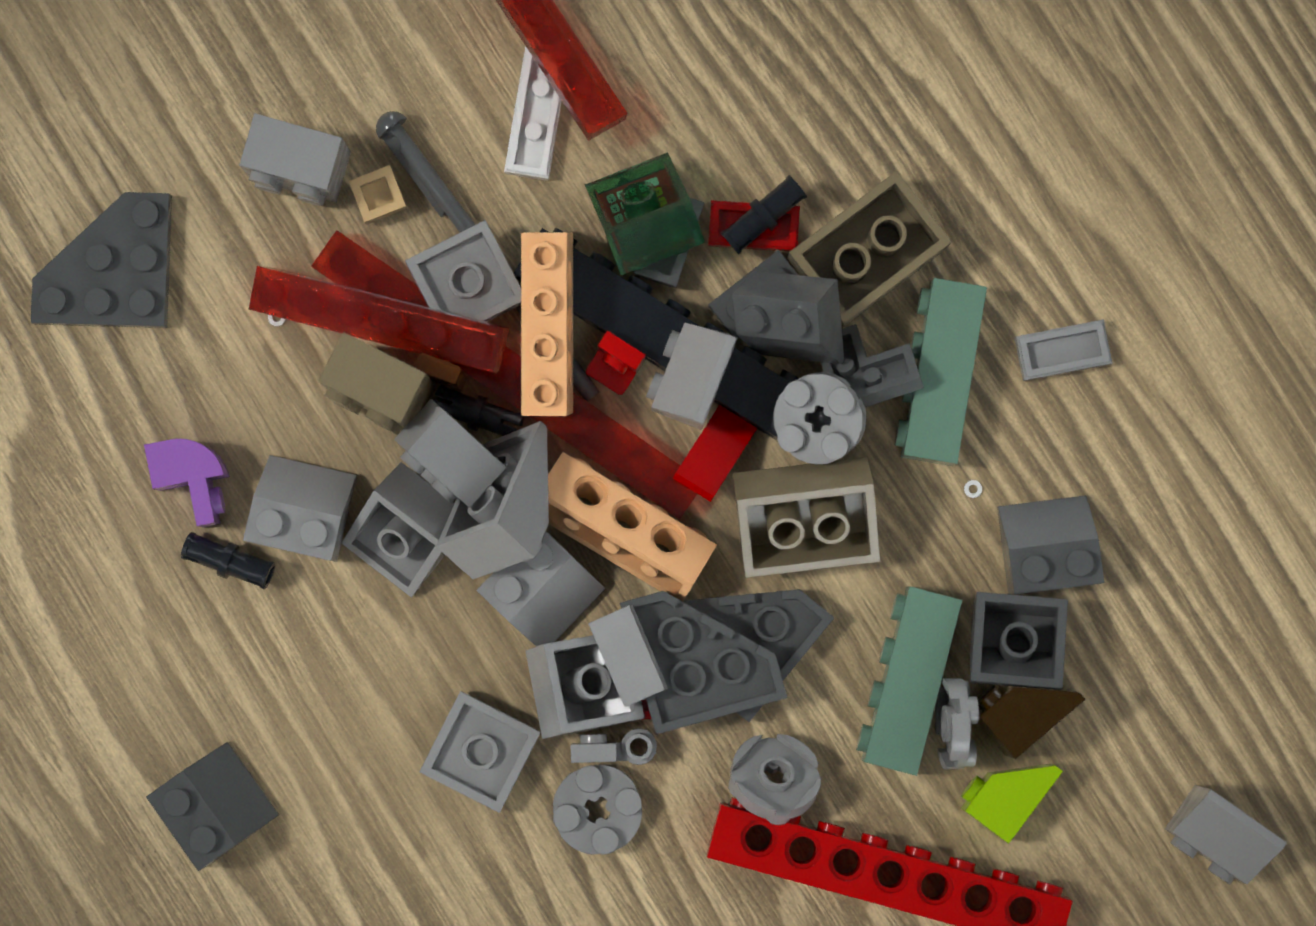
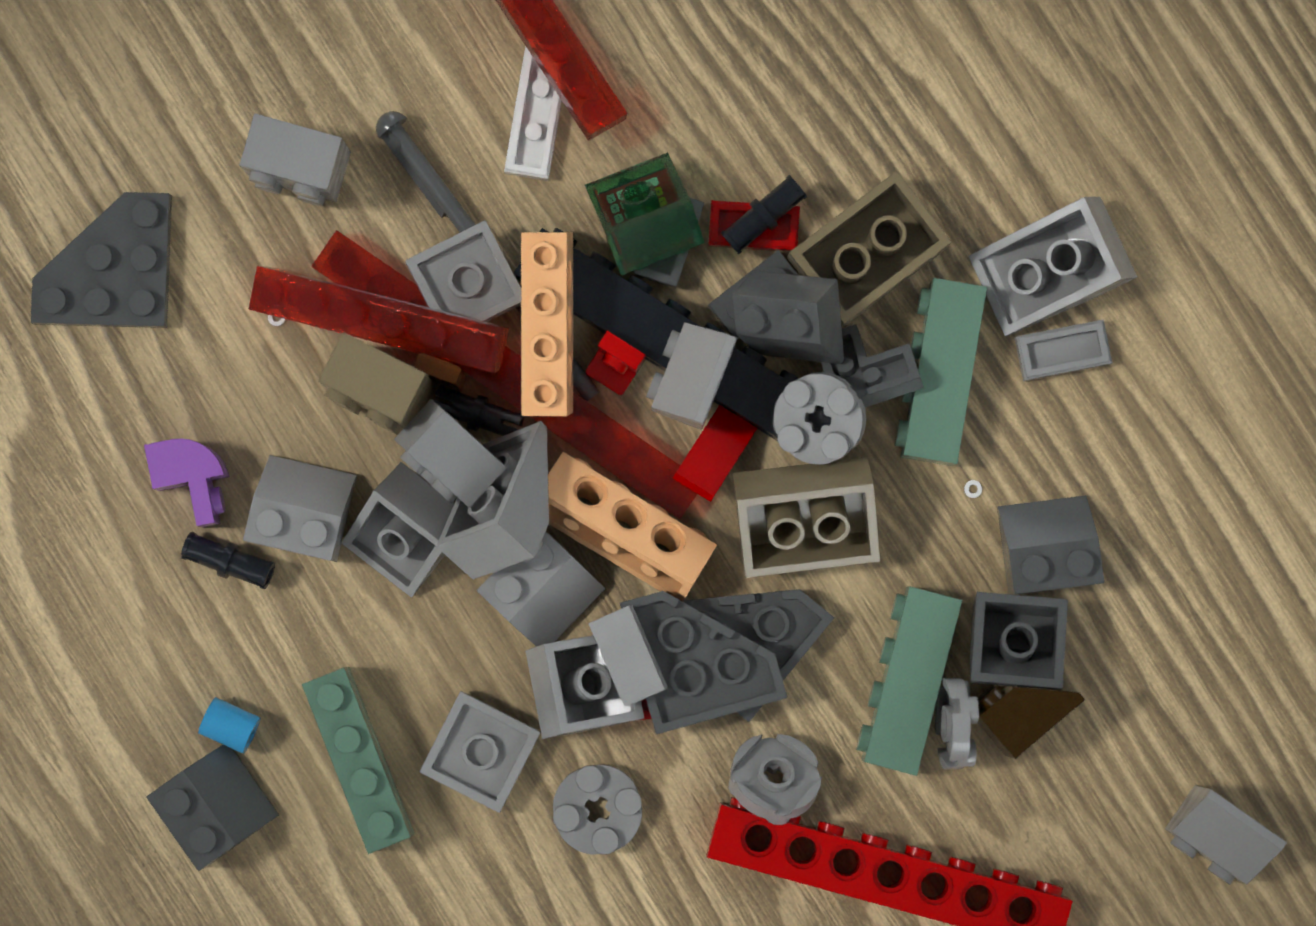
tan plate [348,165,408,225] -> none
light grey plate [571,728,657,765] -> none
lime slope [961,764,1063,844] -> none
none -> dark azure piece [198,697,261,754]
none -> sand green brick [302,667,415,854]
none -> light grey slope [969,197,1137,336]

